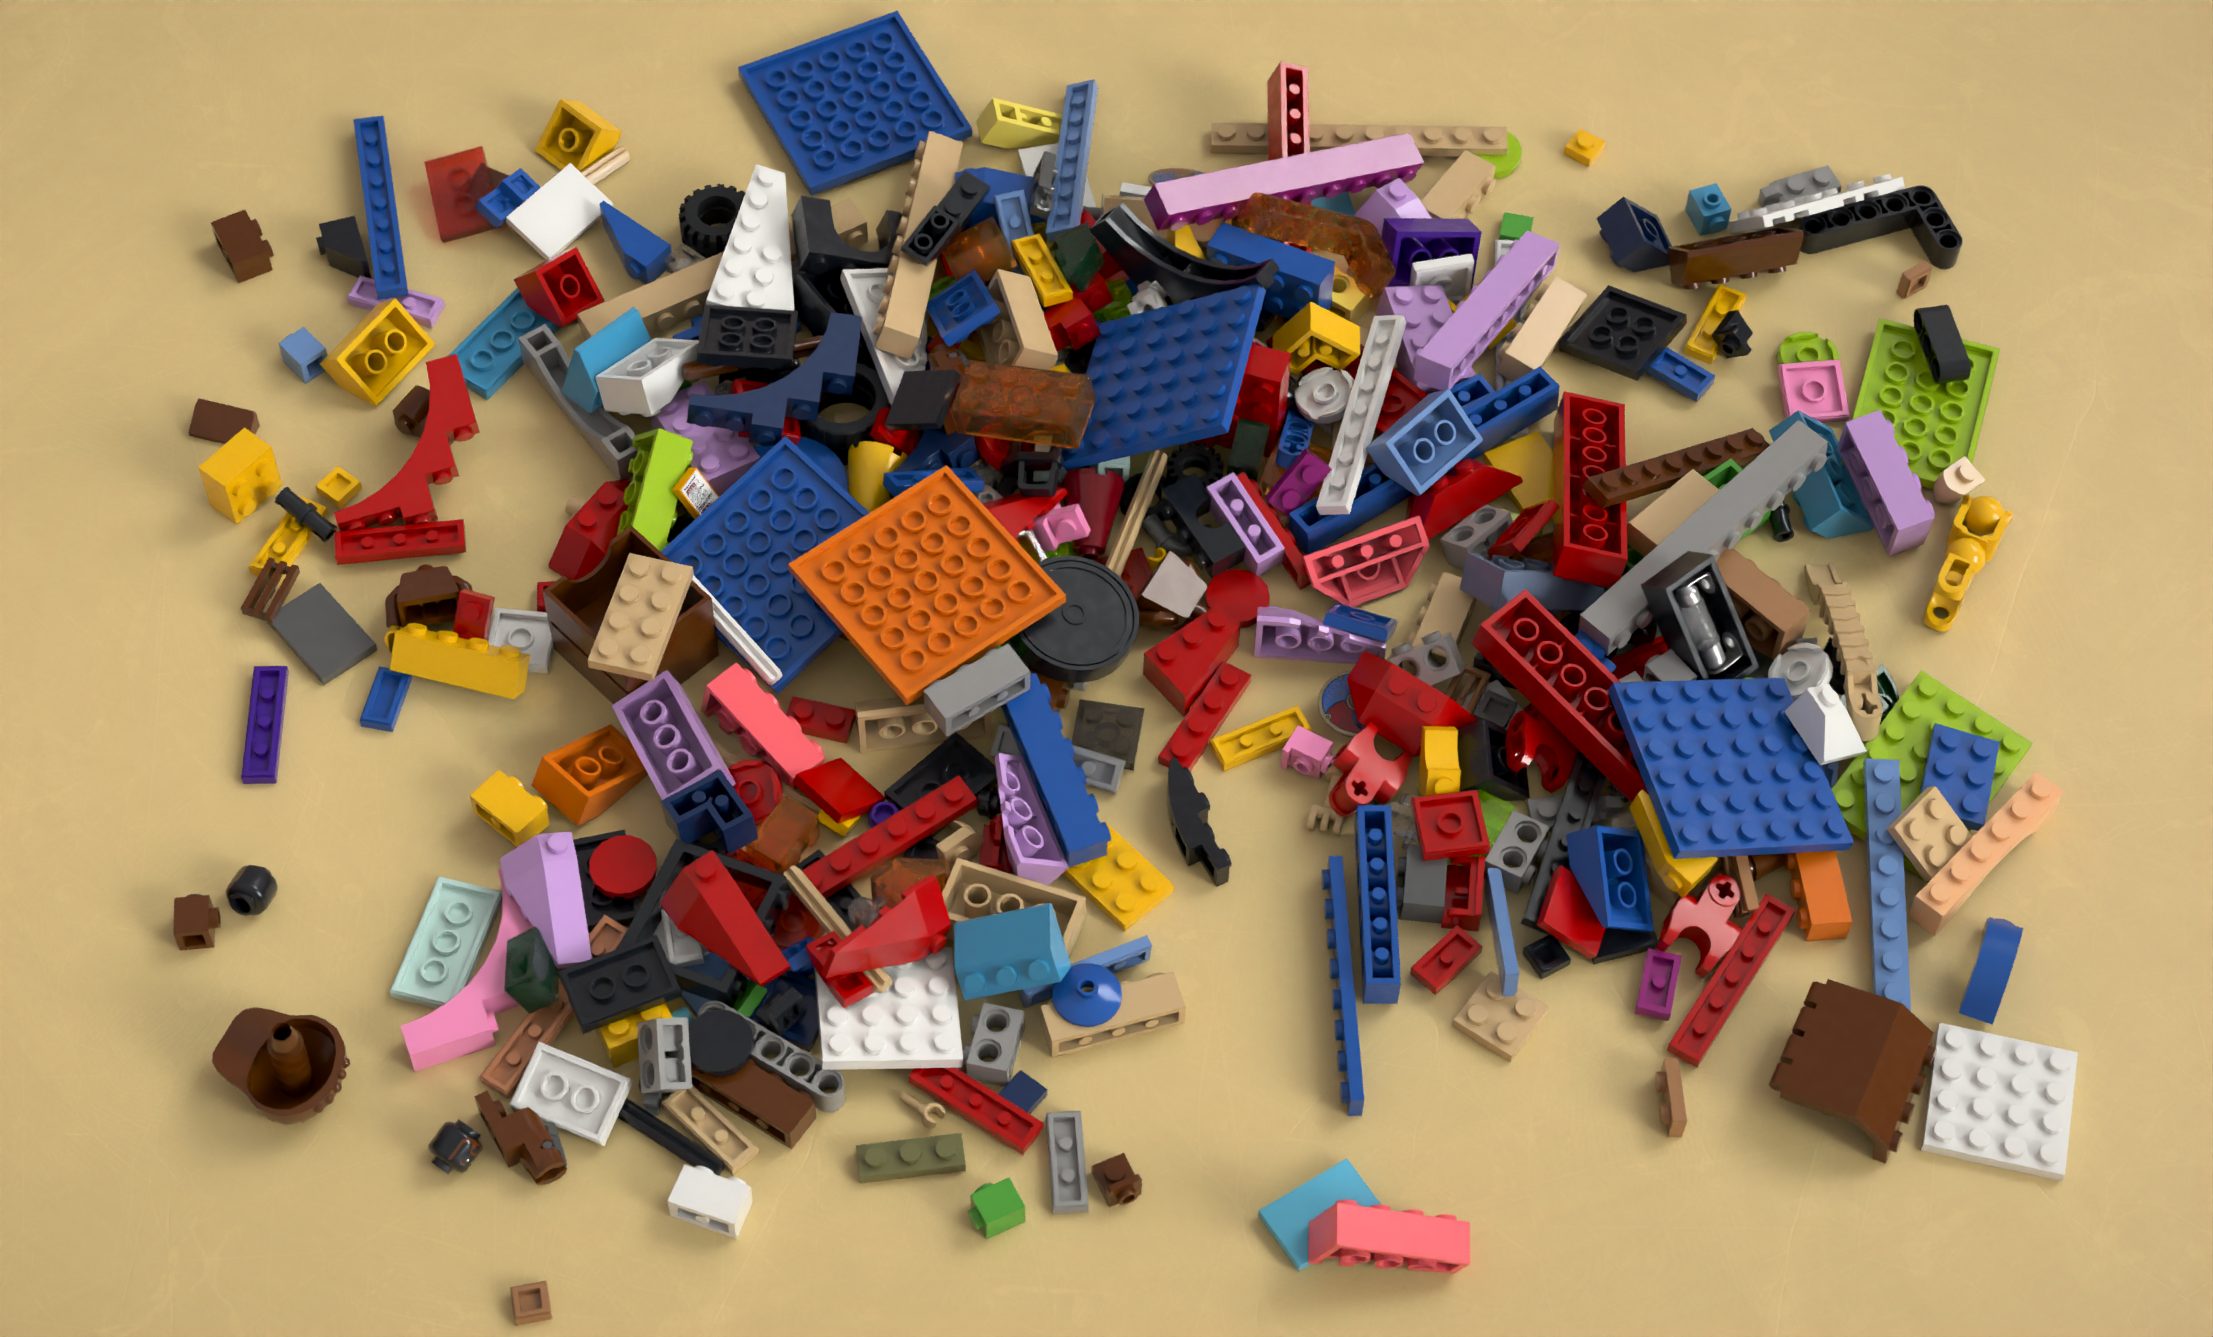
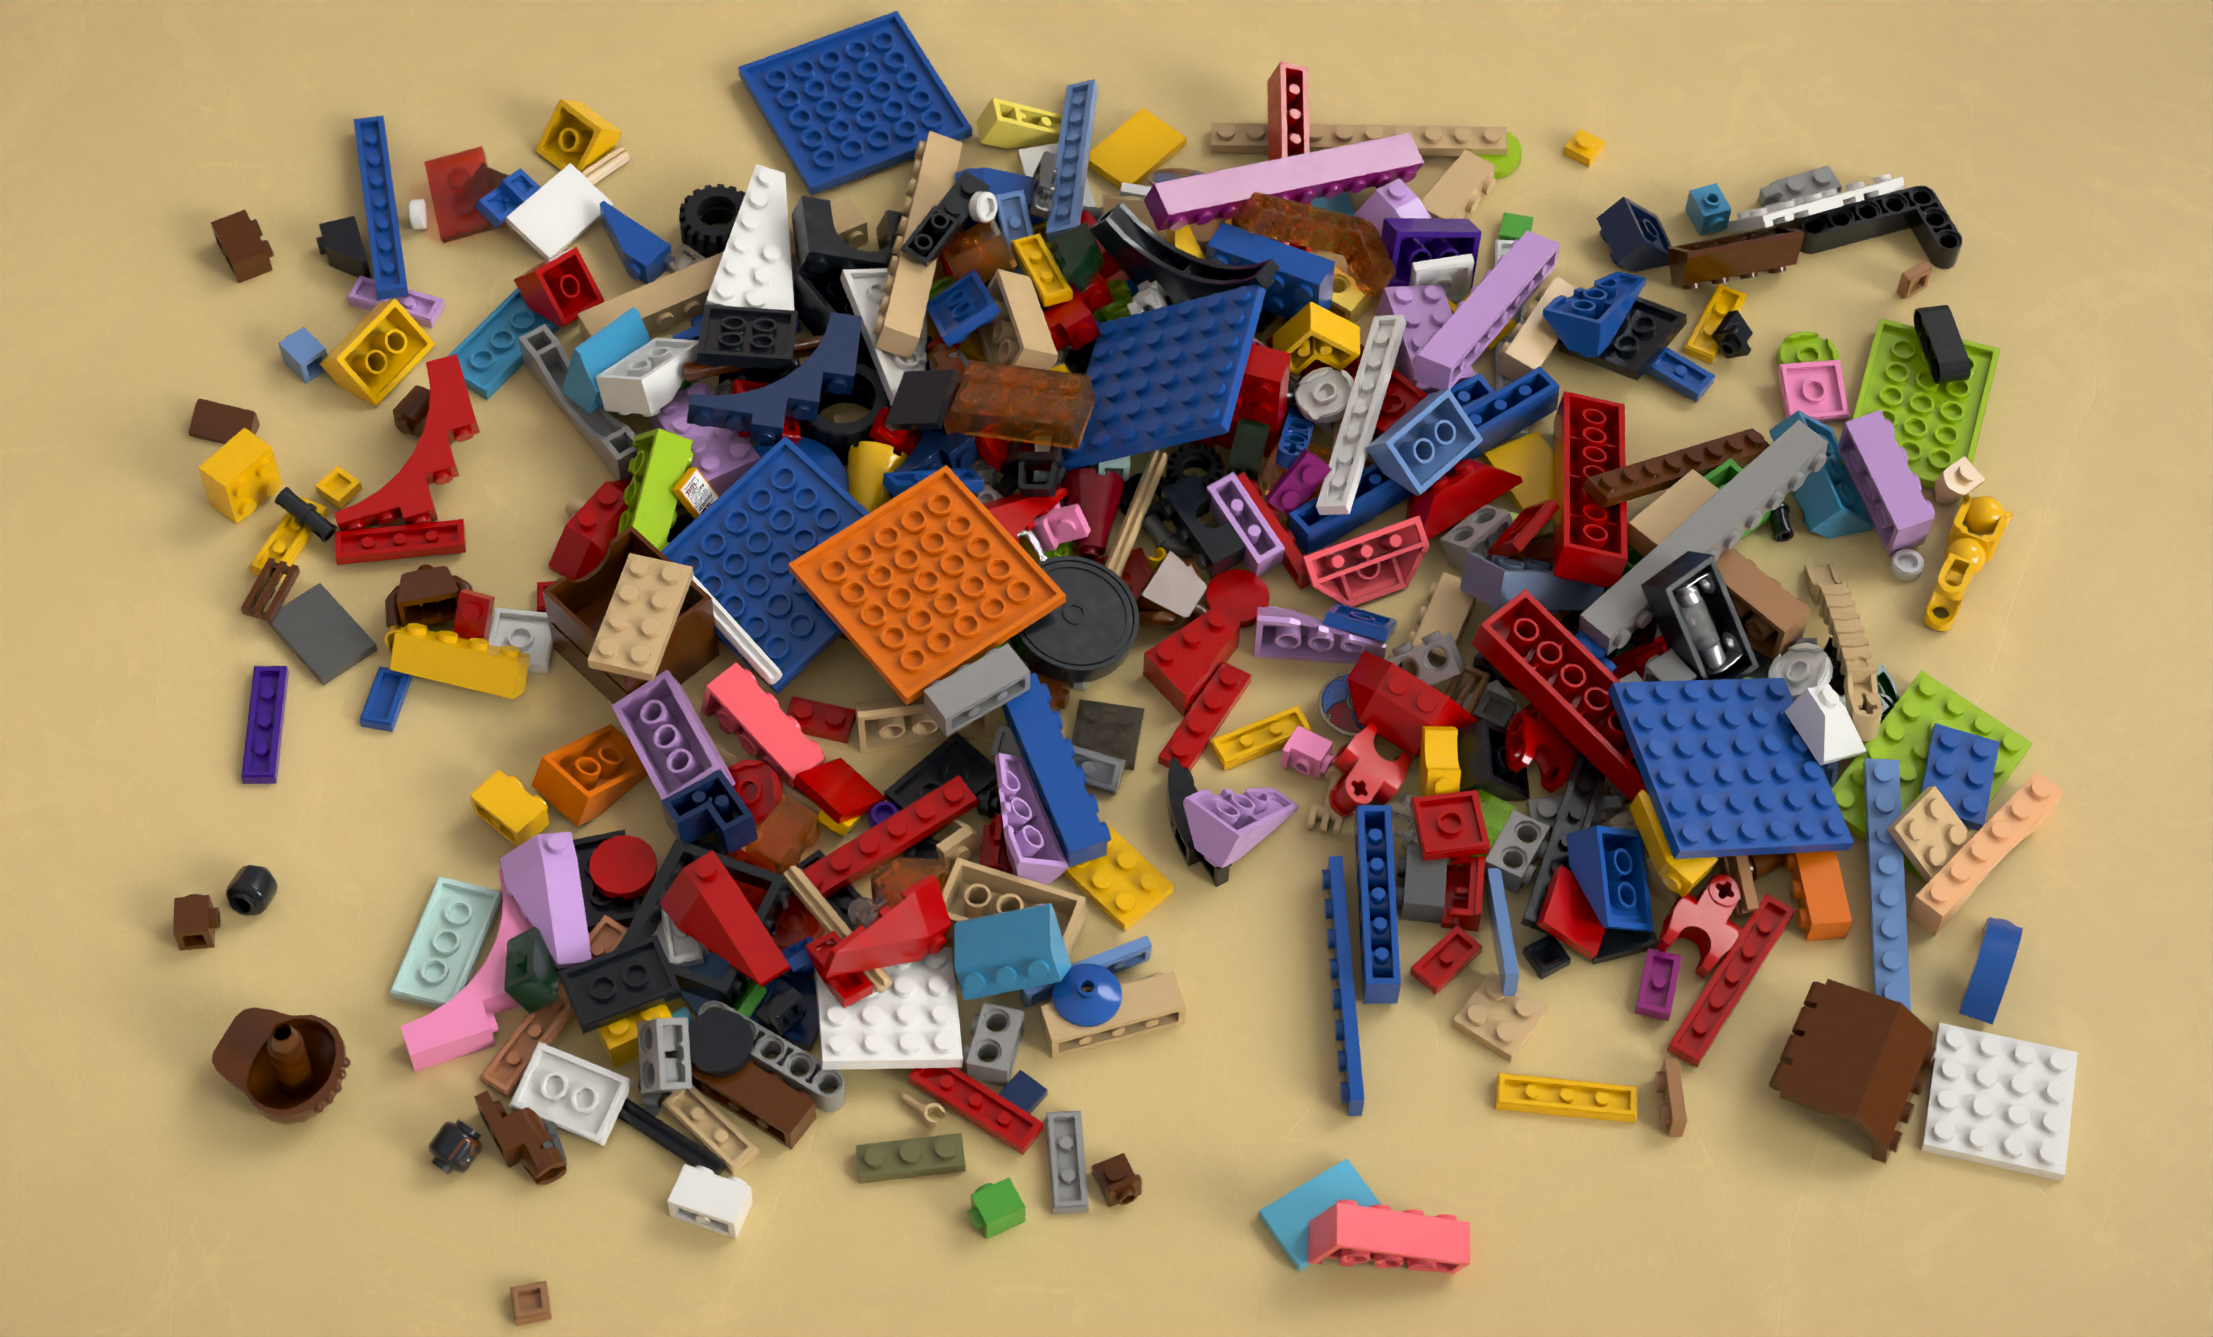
none -> white tile [408,199,428,230]
none -> white tile [969,191,998,223]
none -> yellow tile [1088,108,1187,189]
none -> lavender wedge [1183,787,1299,868]
none -> yellow tile [1495,1073,1638,1123]
none -> blue wedge [1543,271,1646,358]
none -> white tile [1890,549,1924,581]

